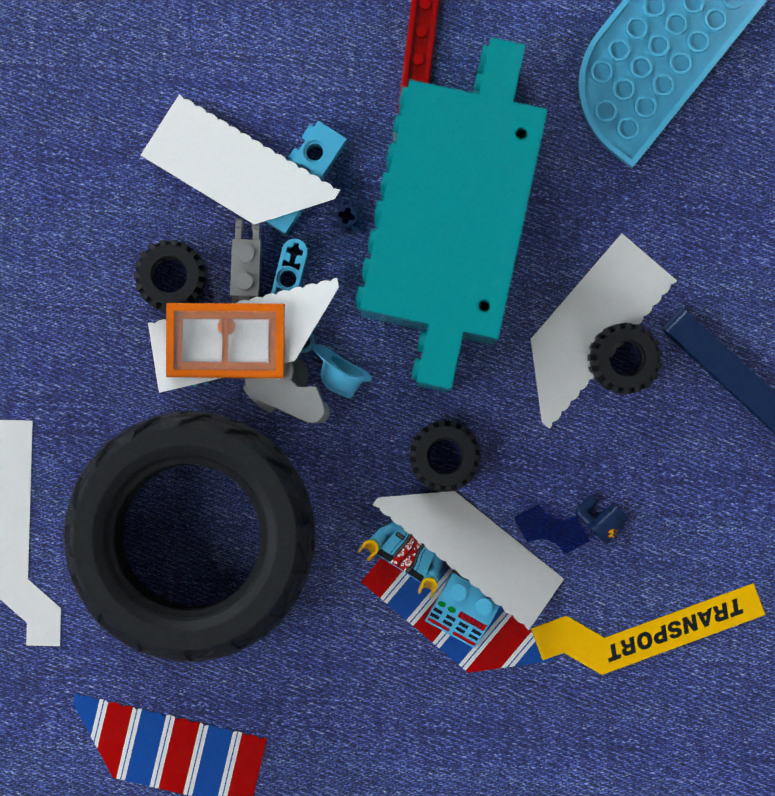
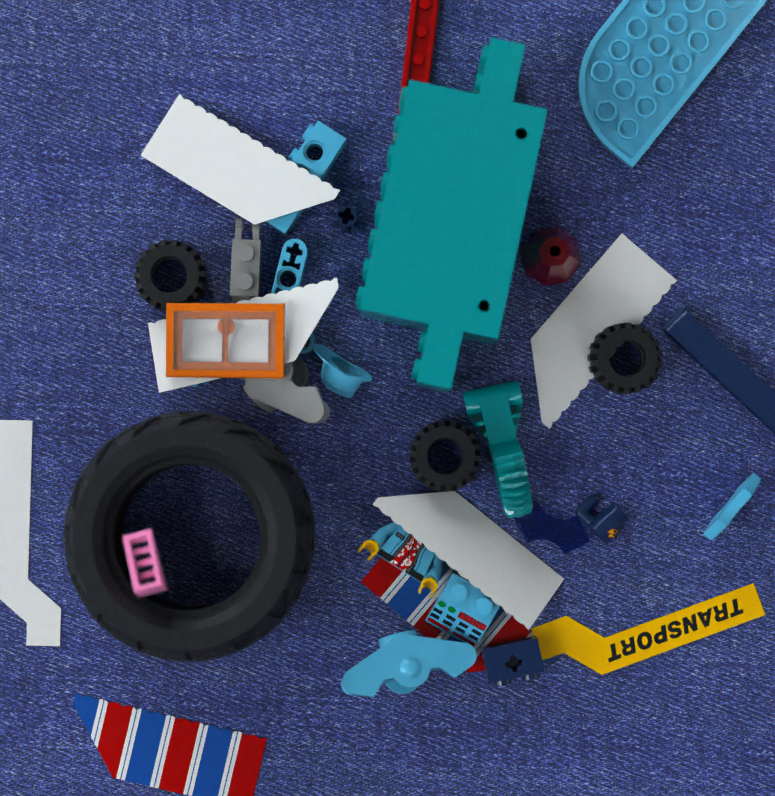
none -> bright pink slope [123,529,167,597]
none -> medium azure piece [341,630,477,697]
none -> teal arm [462,380,533,518]
none -> dark blue brick [481,636,545,687]
none -> dark red cone [521,227,581,287]
none -> medium azure tile [703,472,761,540]

